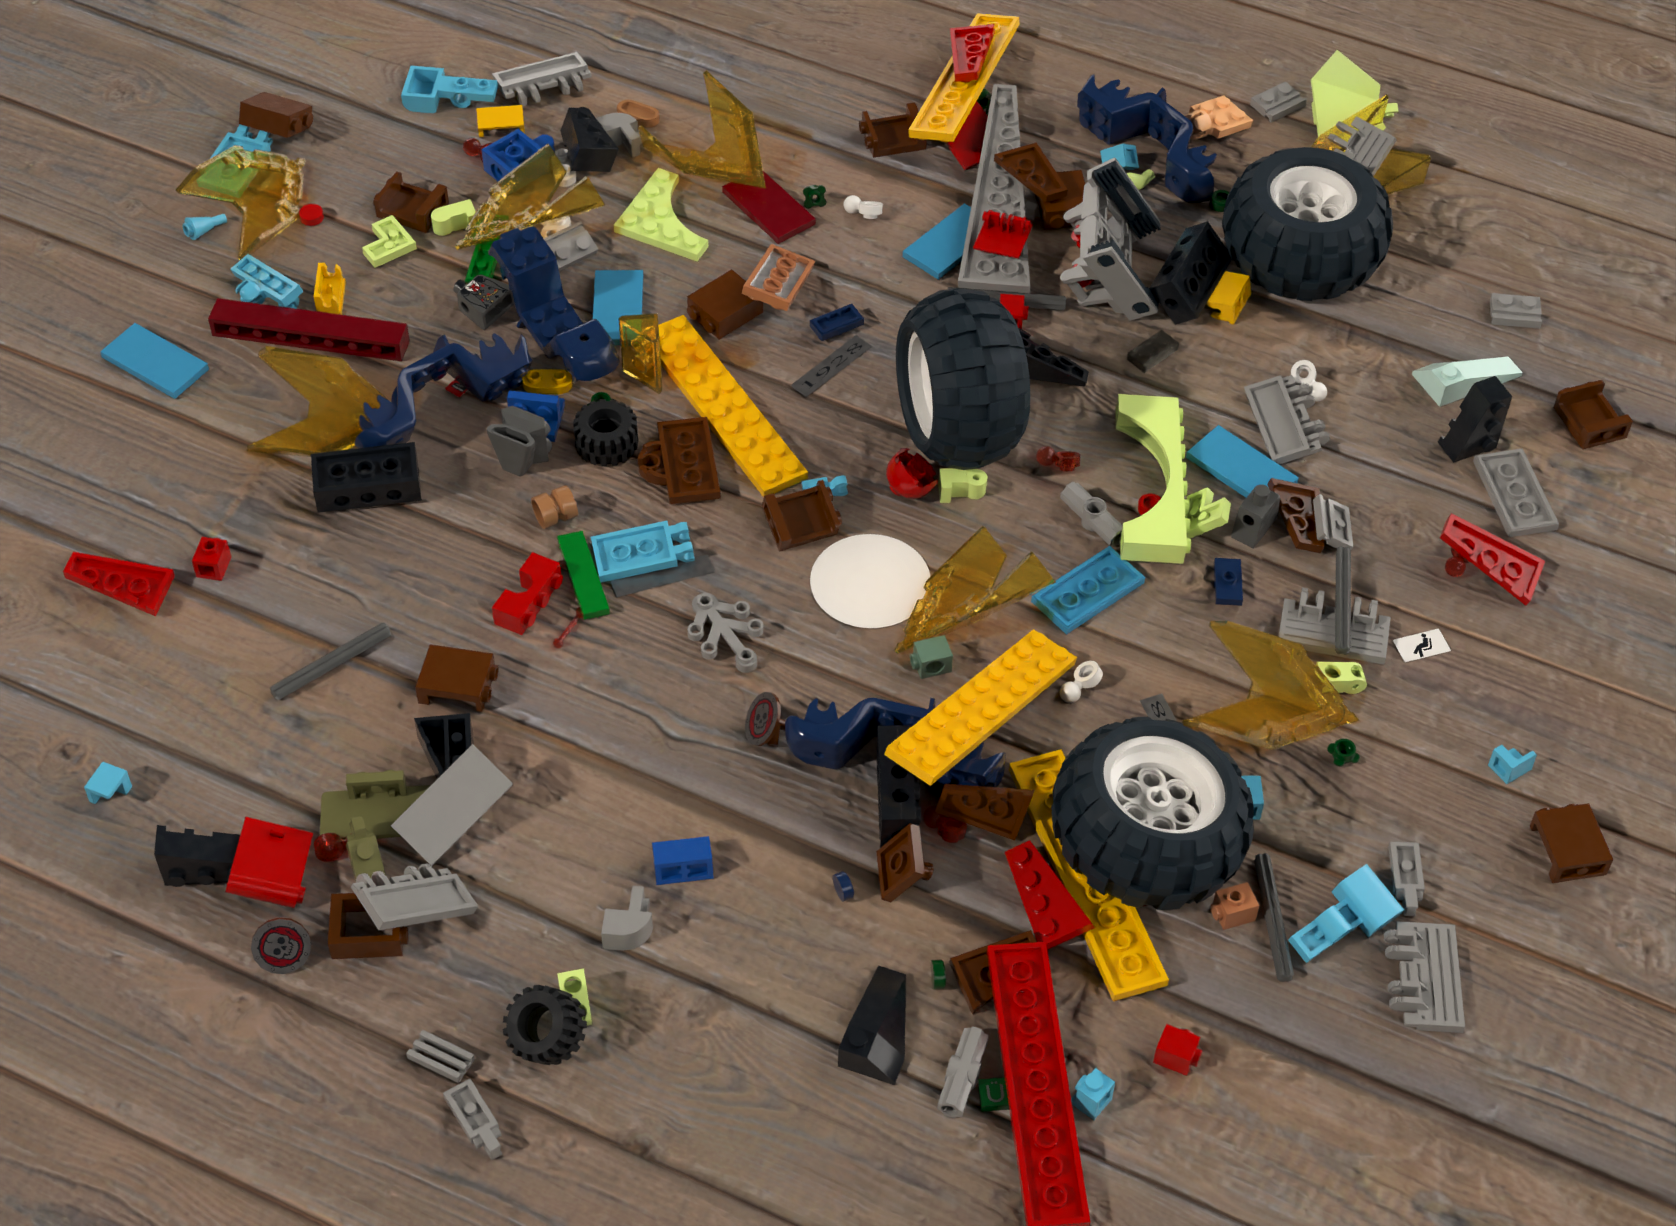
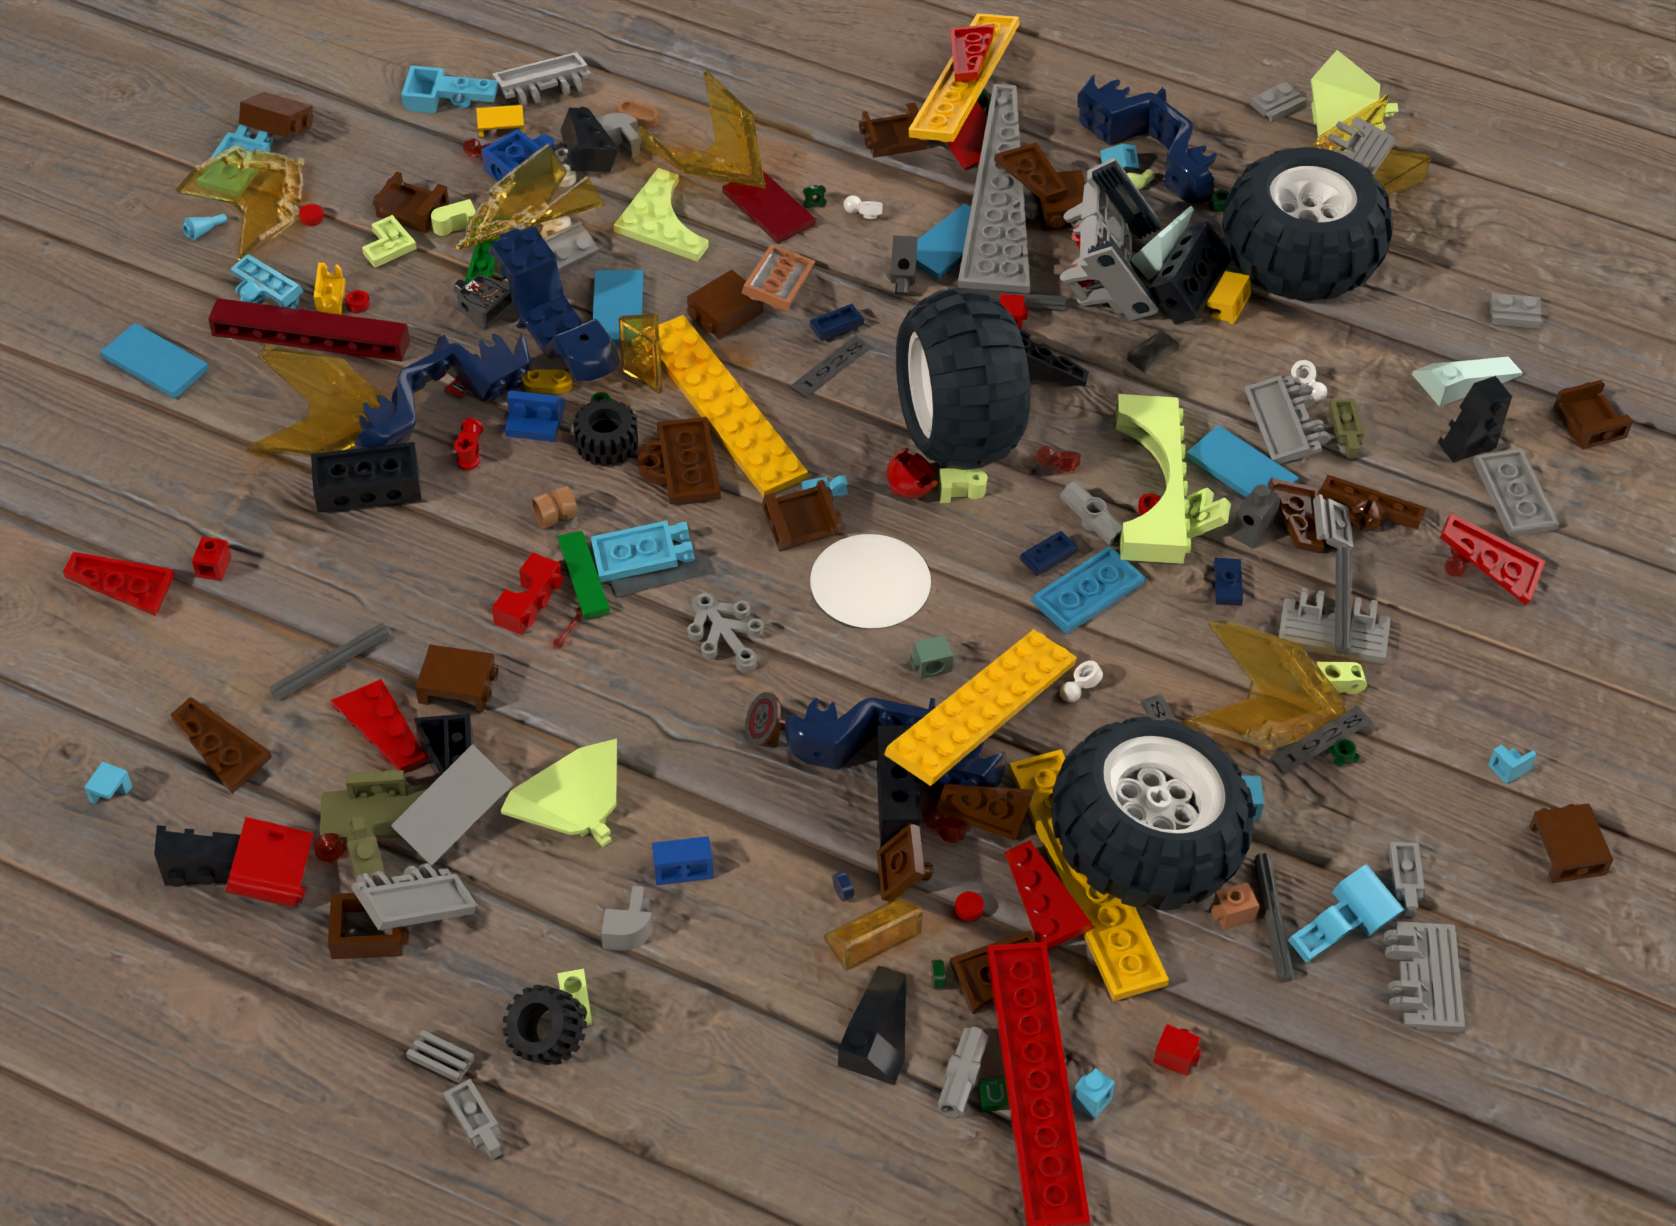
shield [251,917,311,974] -> none
dark grey piece [487,406,552,476] -> none
clear yellow windscreen [894,526,1056,654] -> none
red hinge [973,210,1033,259] -> none
light nougat plate [1185,95,1253,140] -> none
white sticker [1393,629,1451,662] -> none
none -> reddish brown wing [171,697,272,794]
none -> red wing [331,679,427,773]
none -> red tile [345,290,370,313]
none -> red connector [454,418,484,470]
none -> yellowish green panel [501,738,617,848]
none -> clear yellow slope [823,898,923,971]
none -> dark grey torso [891,235,917,296]
none -> red tile [955,891,984,921]
none -> dark blue plate [1020,531,1078,576]
none -> light aqua wedge [1130,206,1194,281]
none -> flat silver sticker [1271,705,1373,774]
none -> reddish brown plate [1320,475,1426,531]
none -> olive hinge [1328,399,1364,459]

